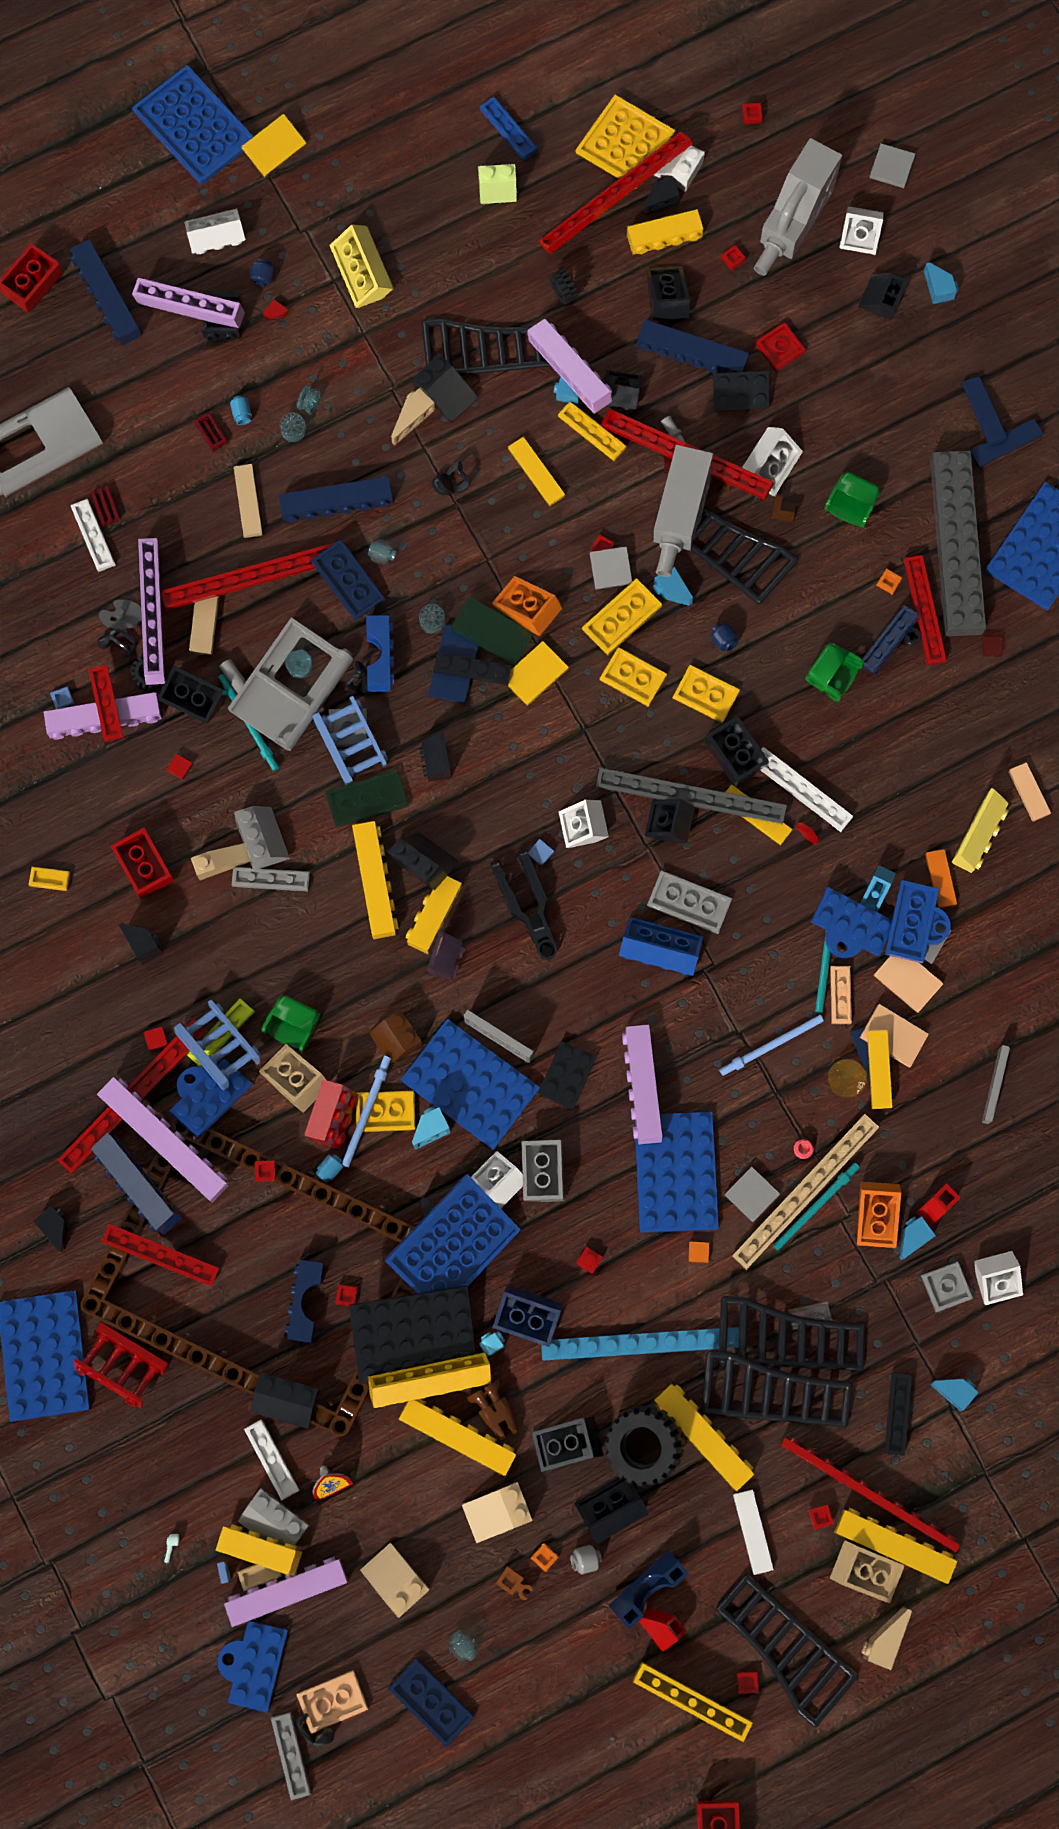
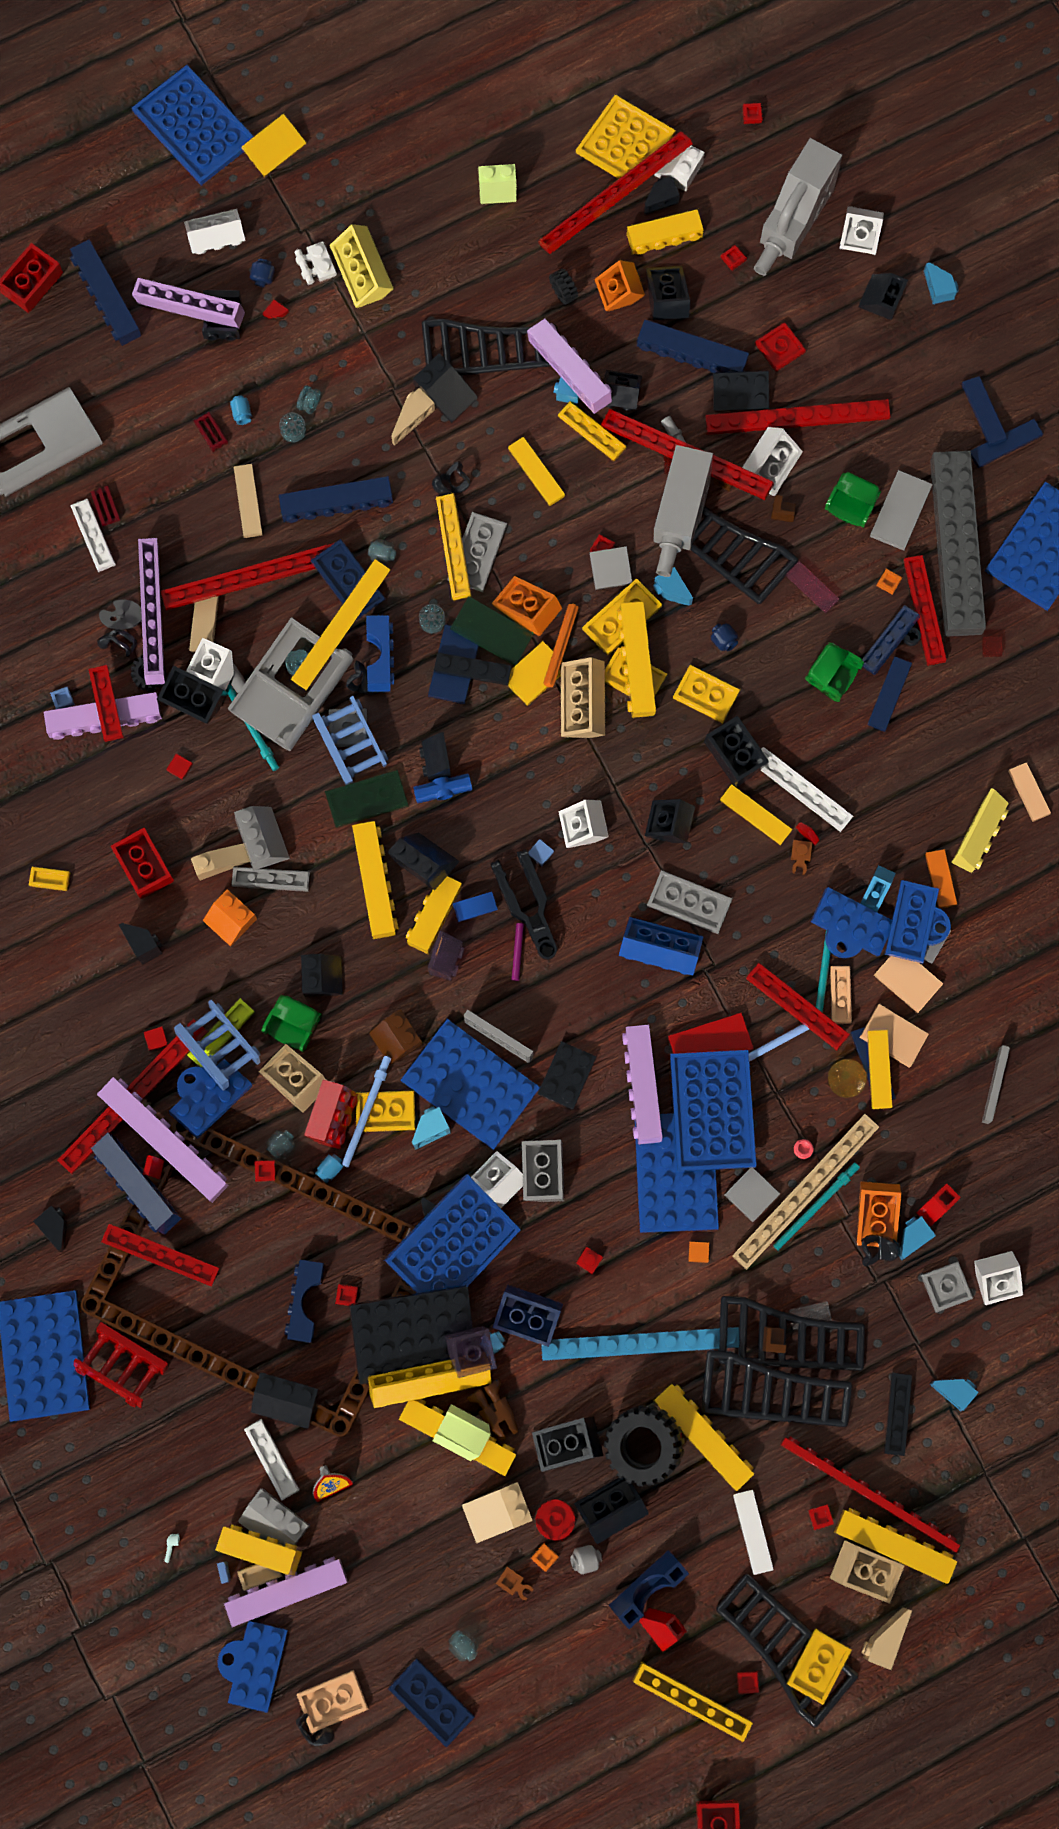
light grey tile [271,1712,311,1800] -> none
tan slope [360,1543,430,1618] -> none
blue tile [480,97,538,161] -> none
dark grey plate [596,768,787,825] -> none
light grey tile [870,144,915,188] -> none
none -> red tile [143,1155,165,1179]
none -> white slope [186,638,234,691]
none -> orange slope [203,889,257,947]
none -> clear light blue head [266,1130,295,1159]
none -> yellow tile [291,559,390,690]
none -> white plate [294,241,337,285]
none -> black slope [301,954,343,997]
none -> blue piece [413,774,472,804]
none -> yellowish green slope [433,1405,491,1461]
none -> yellow tile [436,493,471,600]
none -> slope [445,1326,497,1378]
none -> light grey tile [448,512,507,592]
none -> blue slope [453,892,498,922]
none -> magenta bar [512,923,524,981]
none -> red tile [535,1499,575,1540]
none -> orange axle [543,603,579,688]
none -> tan slope [561,657,605,738]
none -> orange slope [595,260,645,311]
none -> yellow brick [617,602,656,718]
none -> red tile [668,1013,754,1054]
none -> blue plate [670,1050,756,1172]
none -> red plate [705,399,891,435]
none -> red plate [746,963,850,1050]
none -> reddish brown panel [762,1327,786,1353]
none -> clear pink tile [786,561,839,613]
none -> yellow tile [786,1629,852,1705]
none -> dark orange plate [791,840,812,875]
none -> black piece [862,1235,900,1266]
none -> dark blue tile [867,656,912,732]
none -> light grey tile [870,470,932,551]

